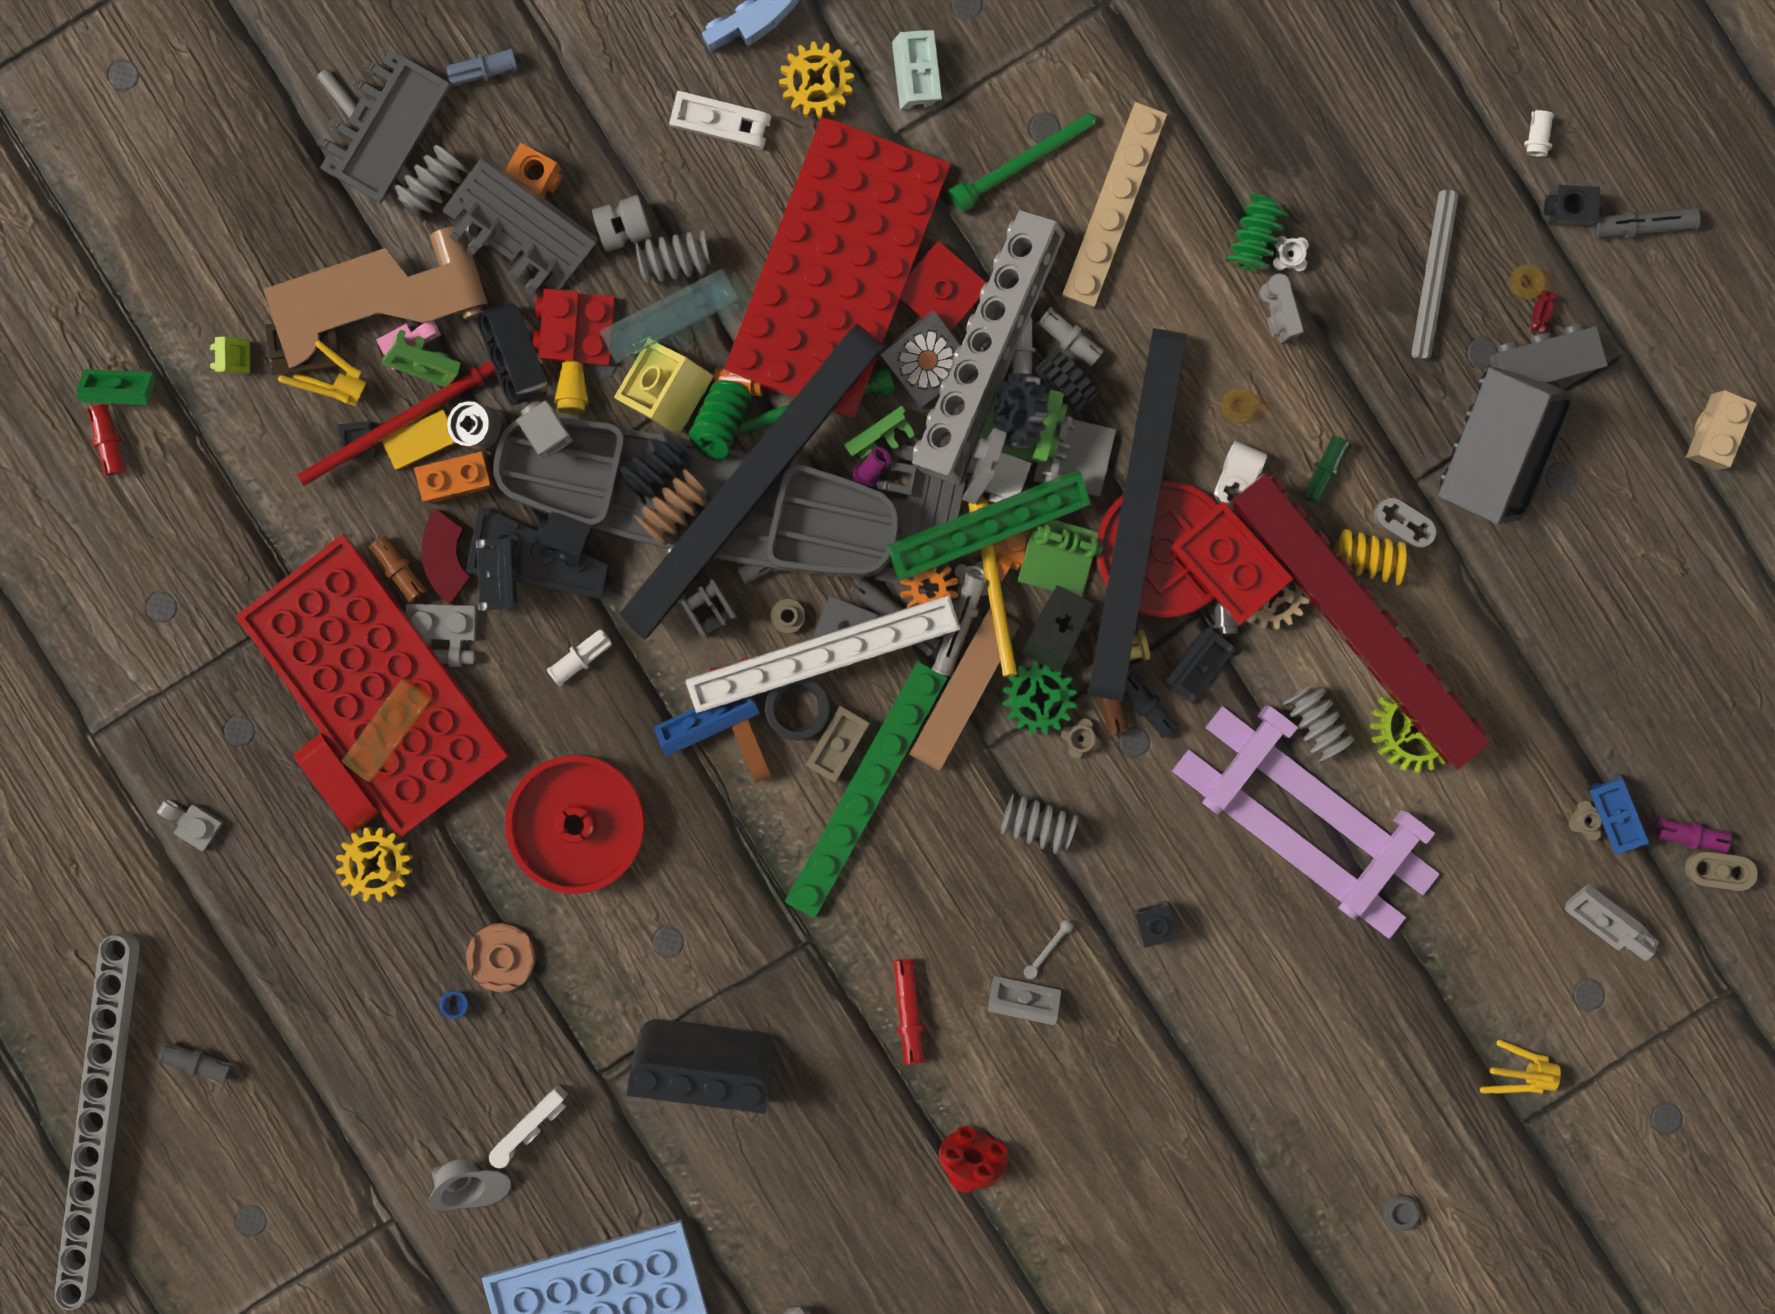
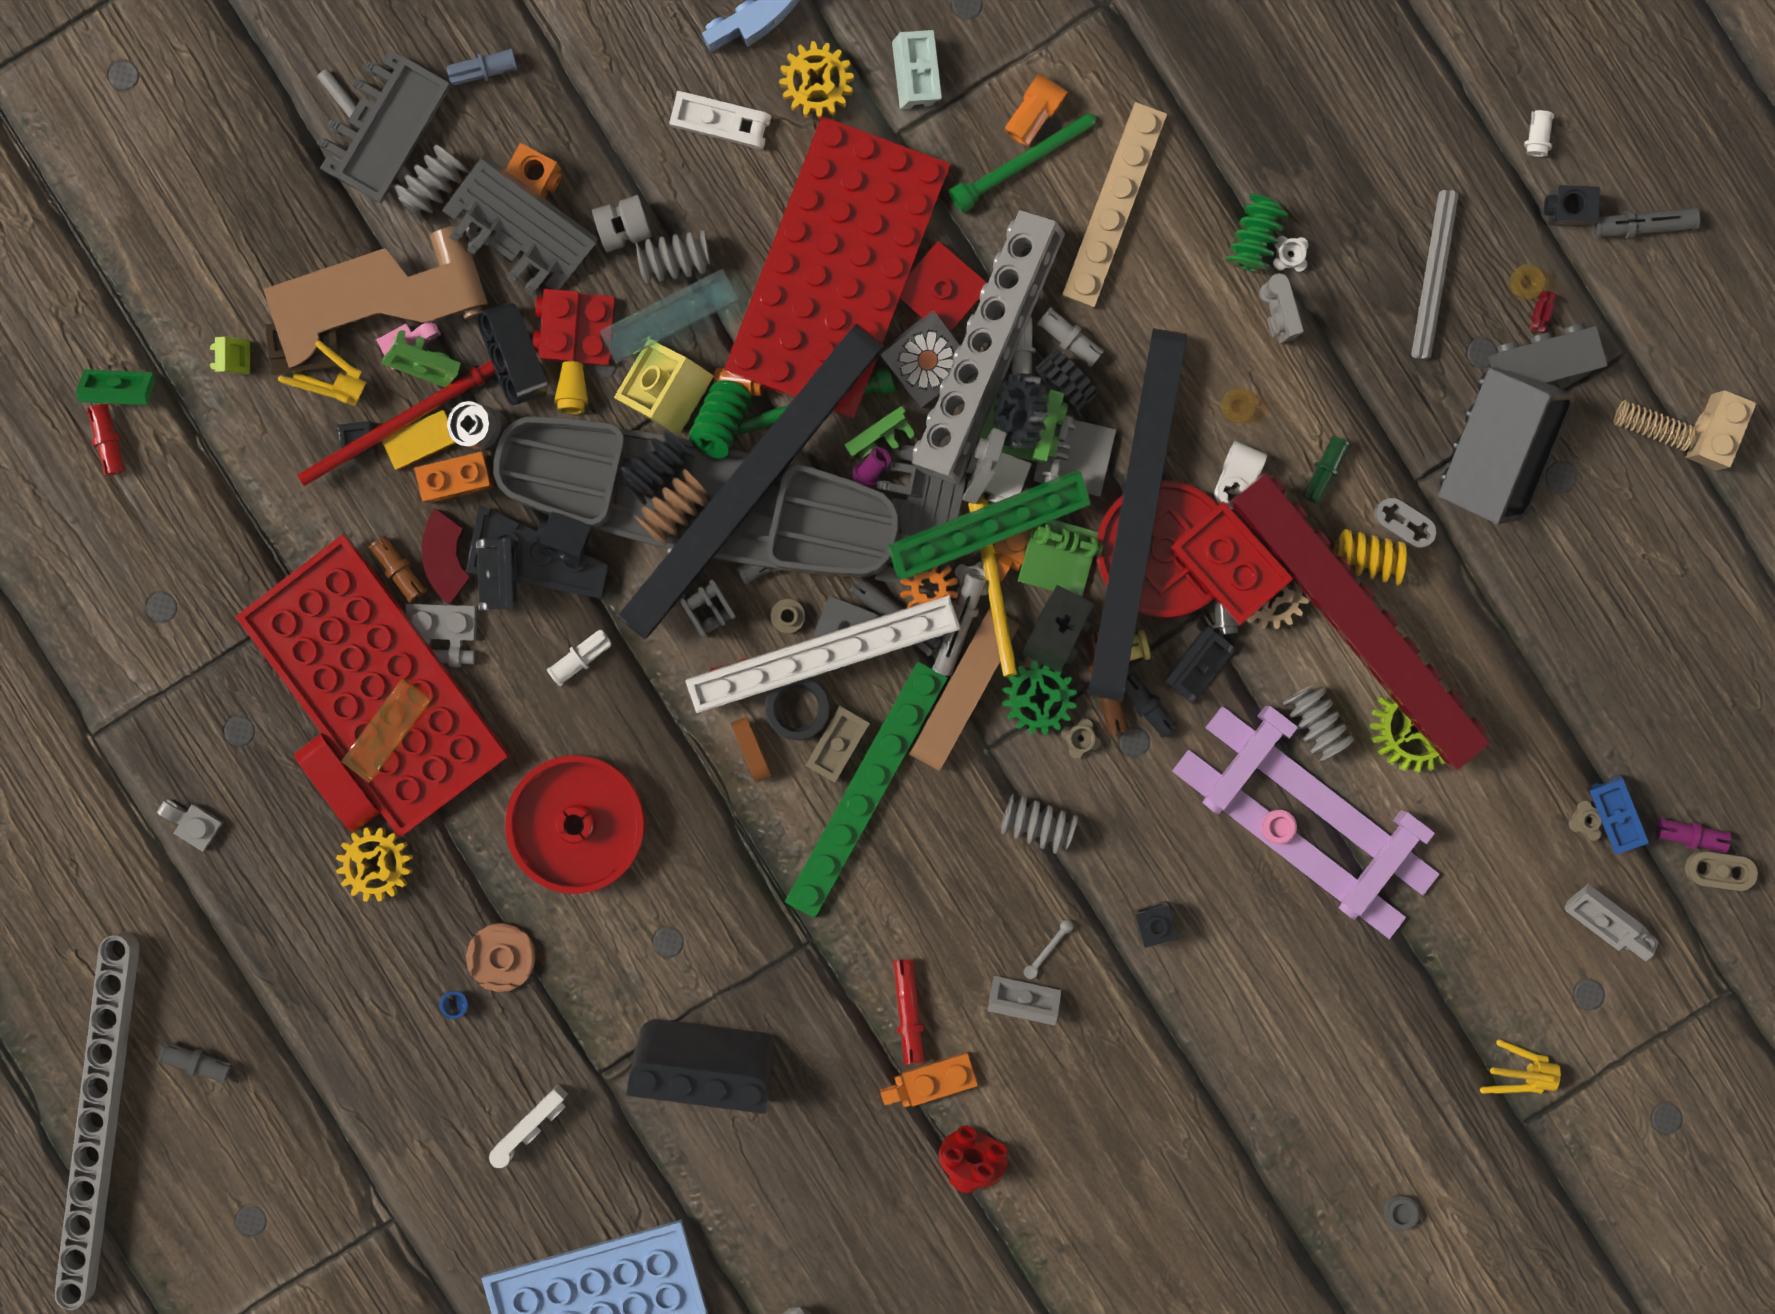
light grey piece [429,1158,511,1211] -> none
light grey brick [516,401,574,460] -> none
blue tile [654,695,760,756] -> none
none -> orange hinge [880,1052,978,1107]
none -> orange piece [1004,73,1068,147]
none -> bright pink tile [1261,809,1297,844]
none -> tan piece [1614,400,1696,451]

